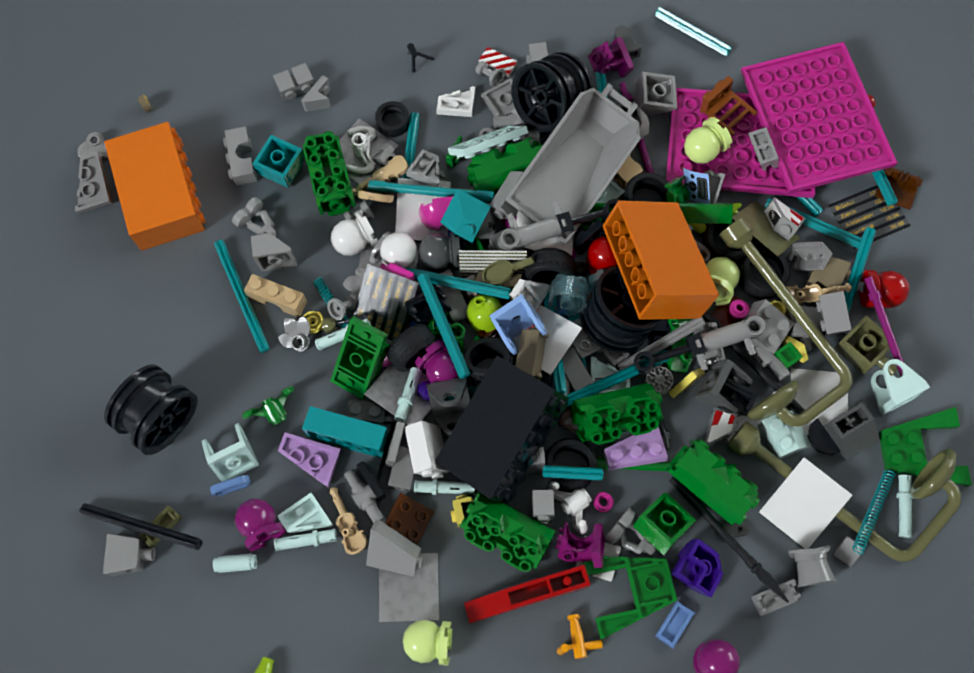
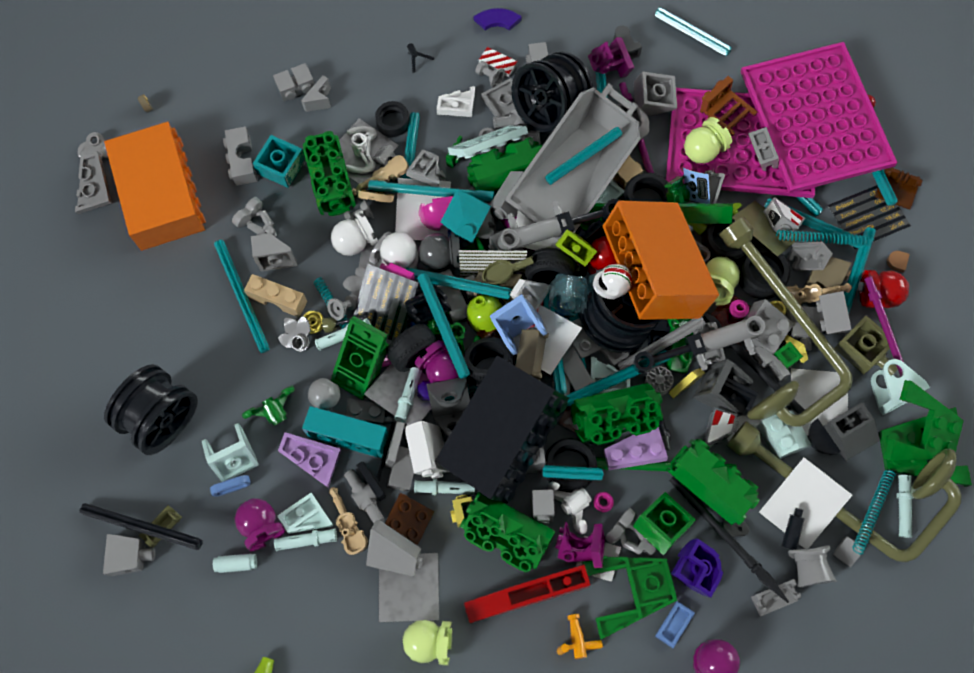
none -> light grey helmet [308,378,340,410]
none -> dark purple tile [473,8,522,31]
none -> teal axle [545,127,623,185]
none -> lime slope [555,229,597,267]
none -> white helmet [593,264,632,299]
none -> teal piece [776,229,874,247]
none -> black cylinder [782,508,805,550]
none -> green wing [884,380,964,461]
none -> medium nougat tile [887,251,910,273]

